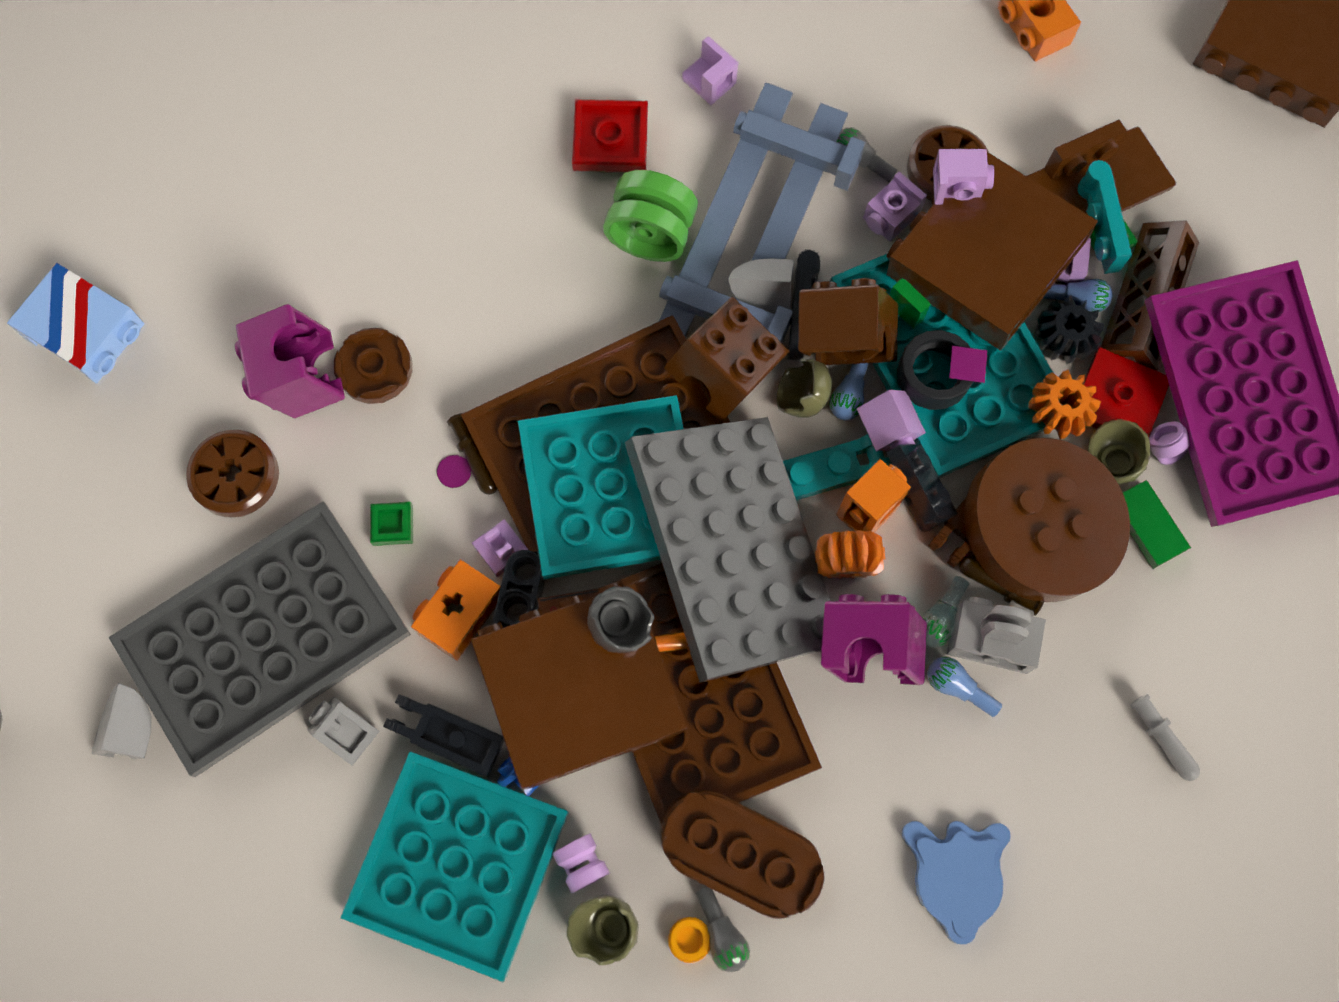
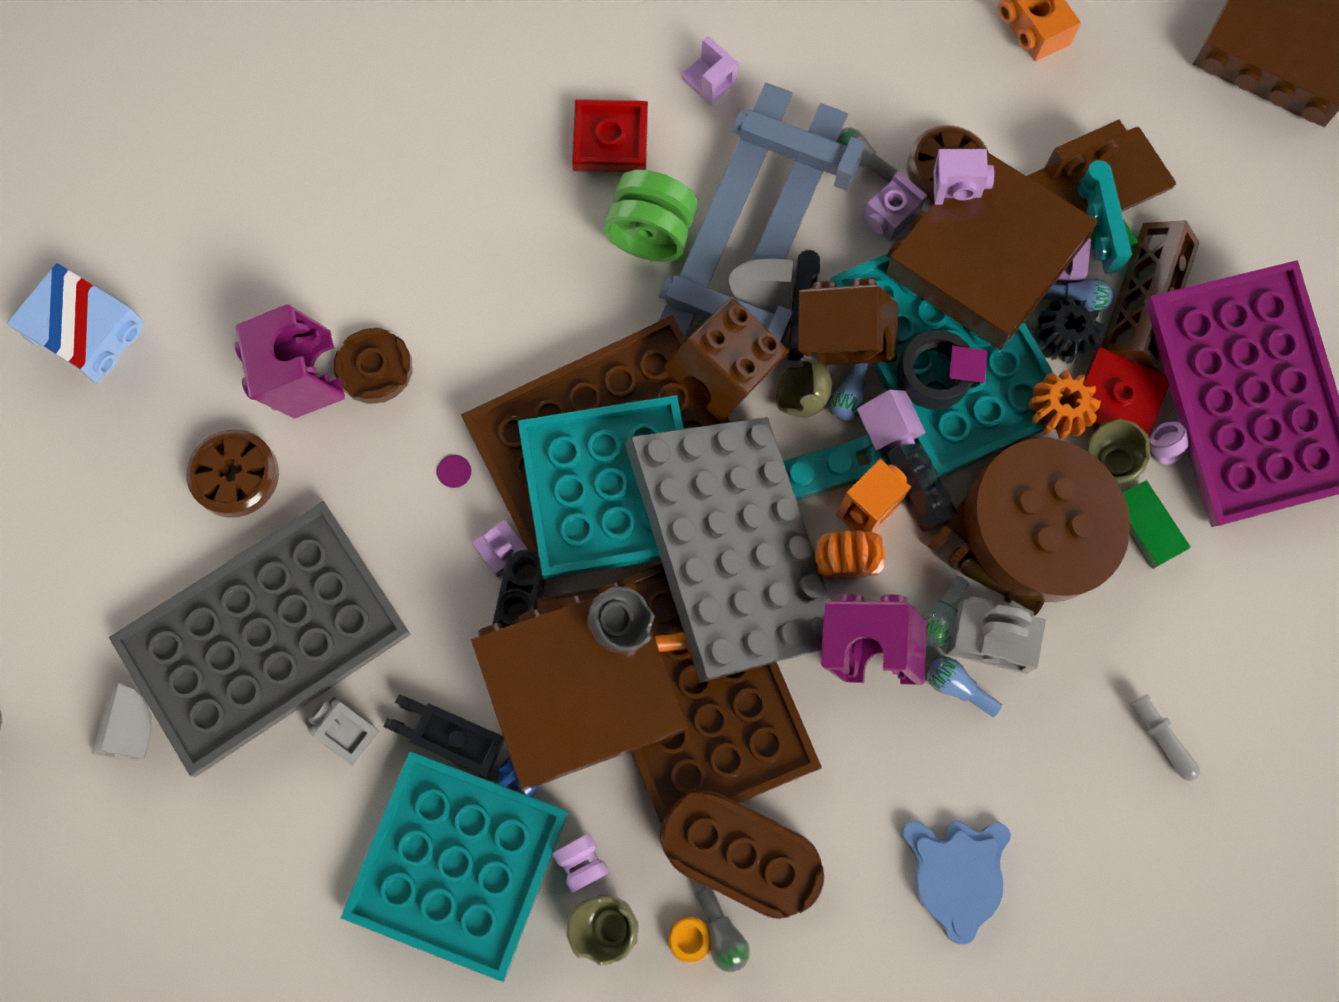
green tile [370,502,413,546] -> none
orange brick [411,559,501,661] -> none
dark brown piece [447,413,497,495] -> none
green tile [890,278,931,329] -> none

